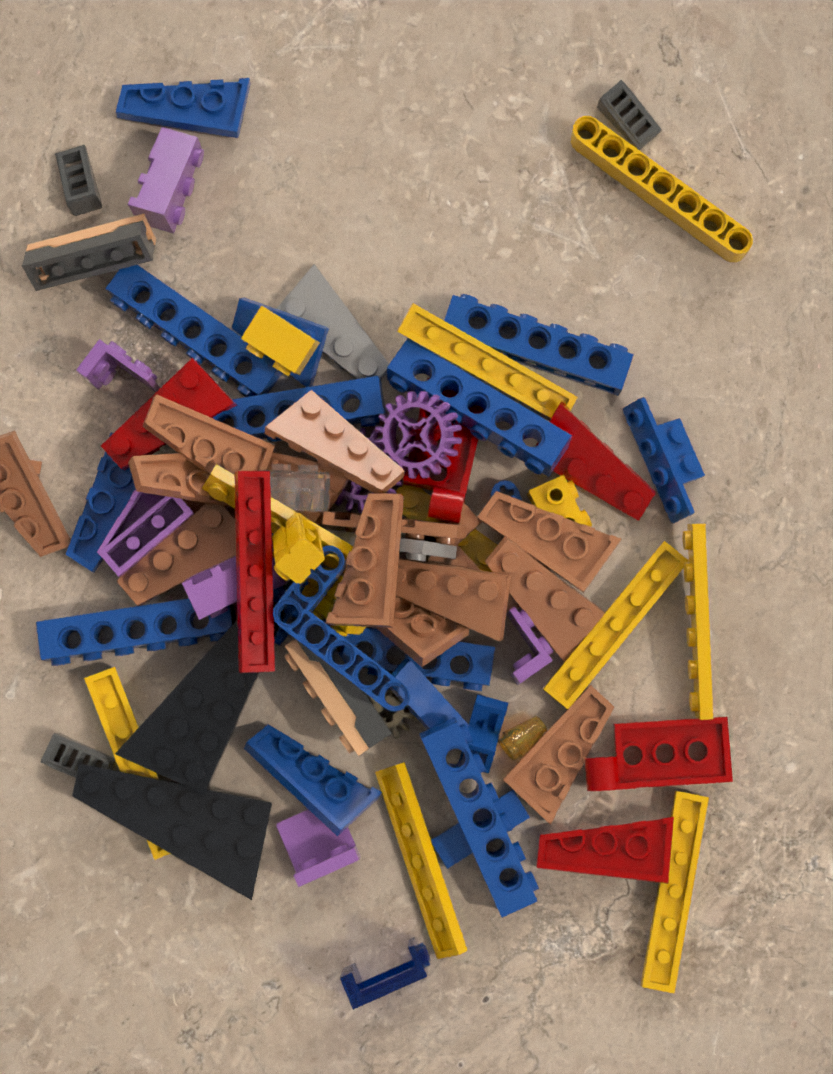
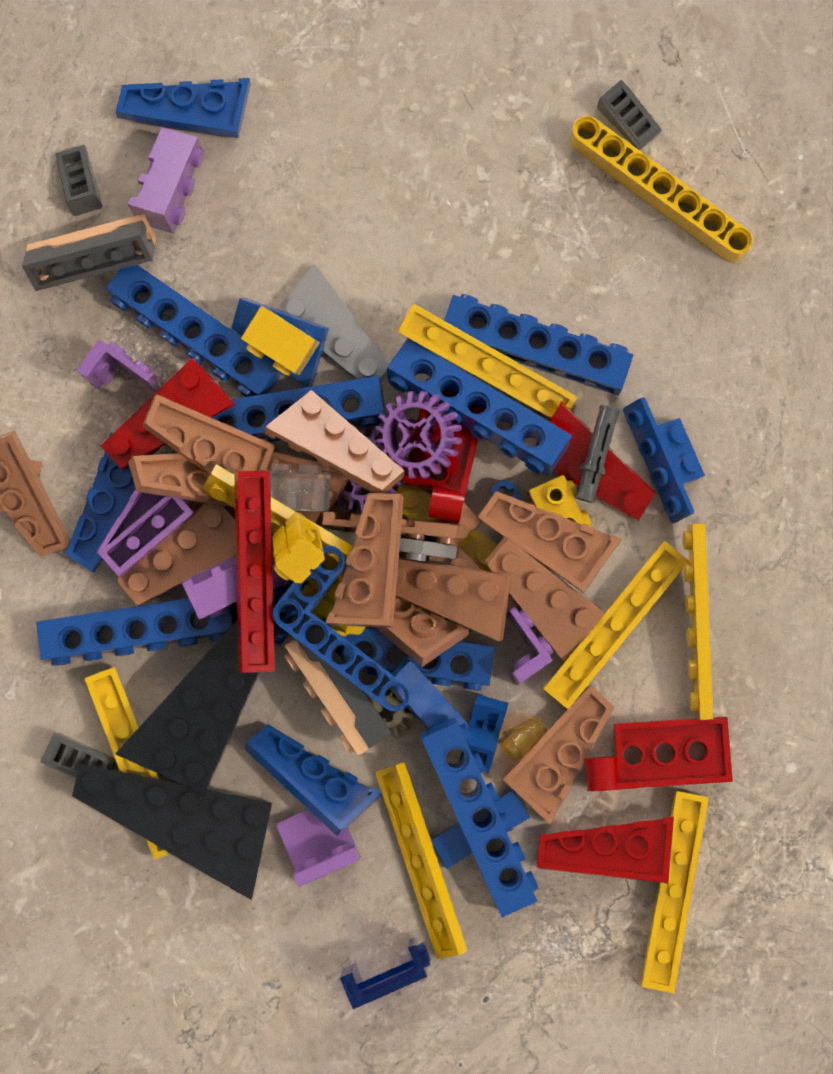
none -> dark grey pin [574,405,620,503]

